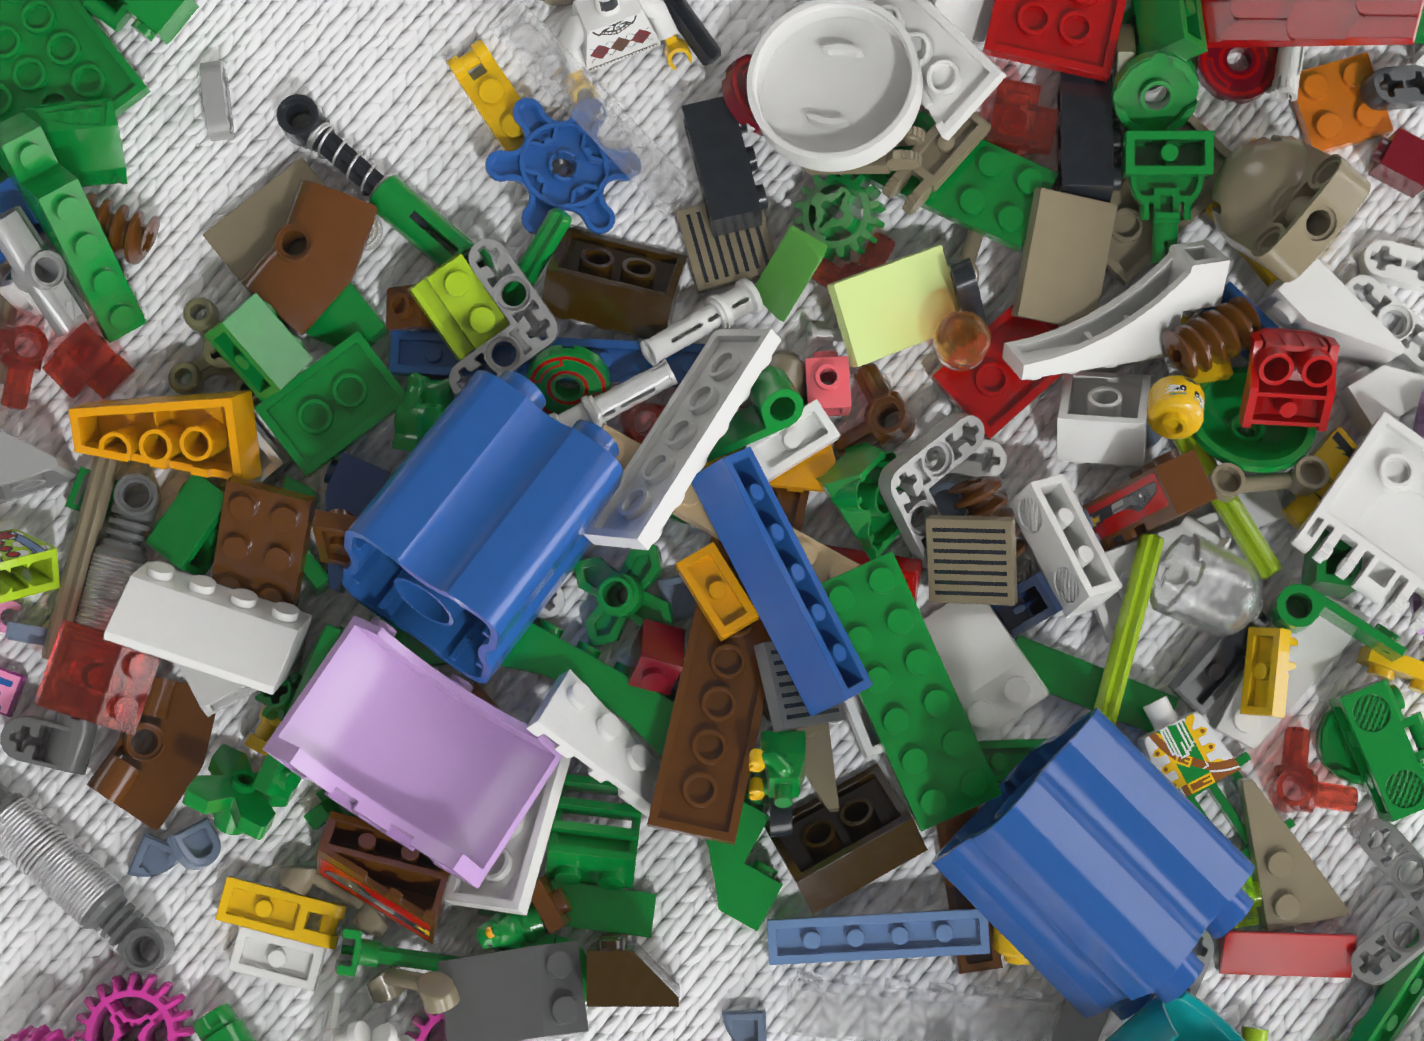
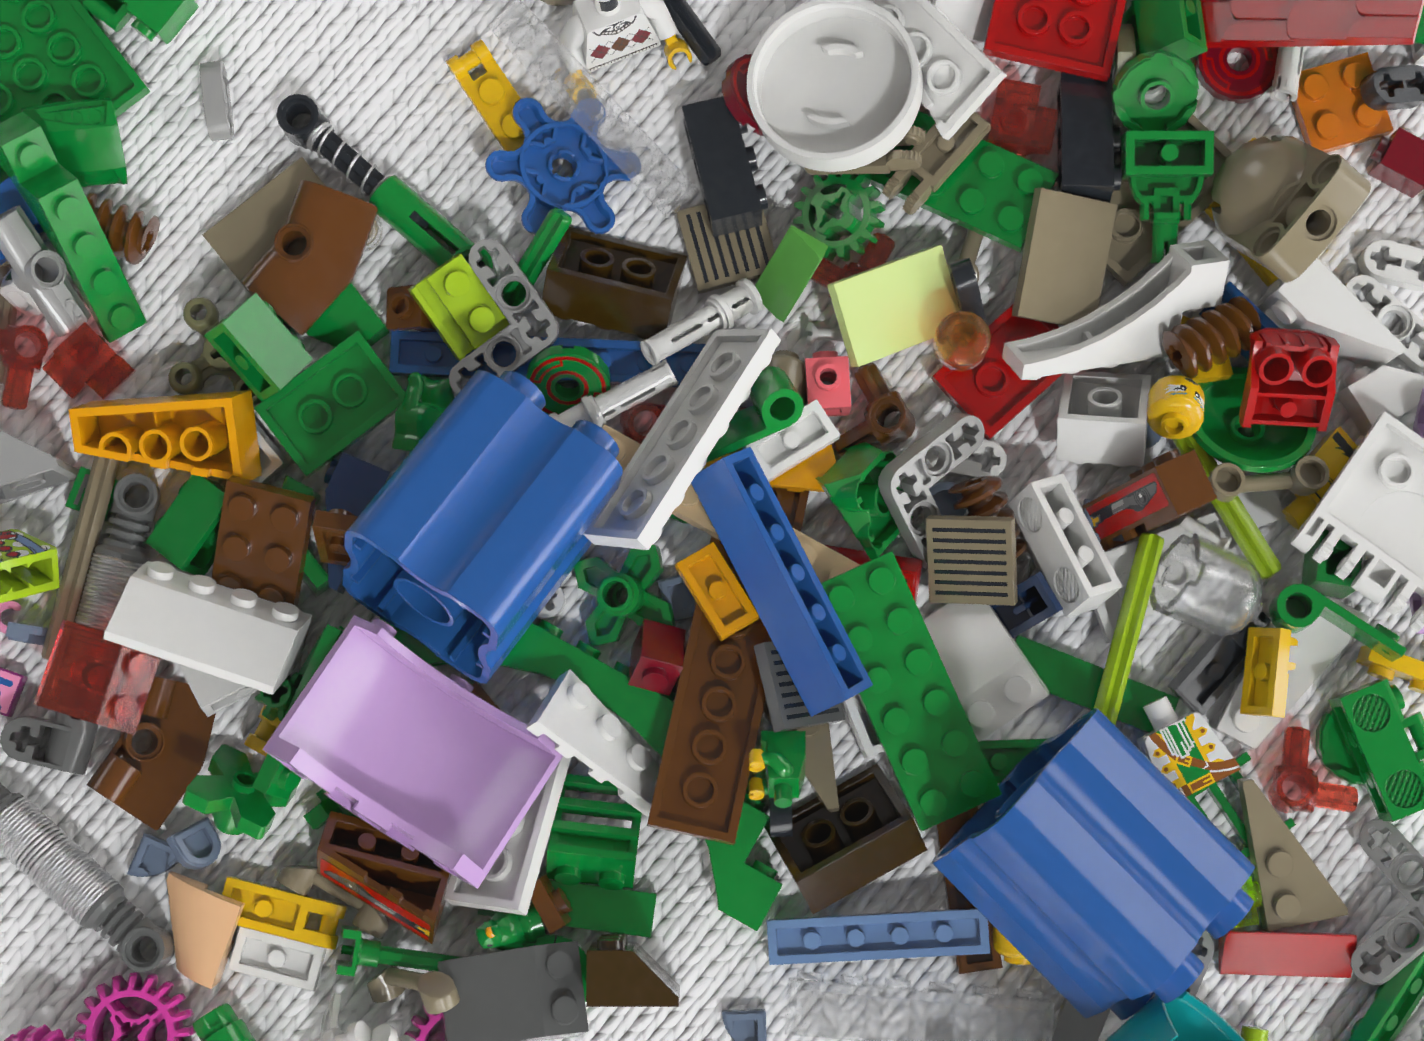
none -> light nougat slope [166,871,245,989]

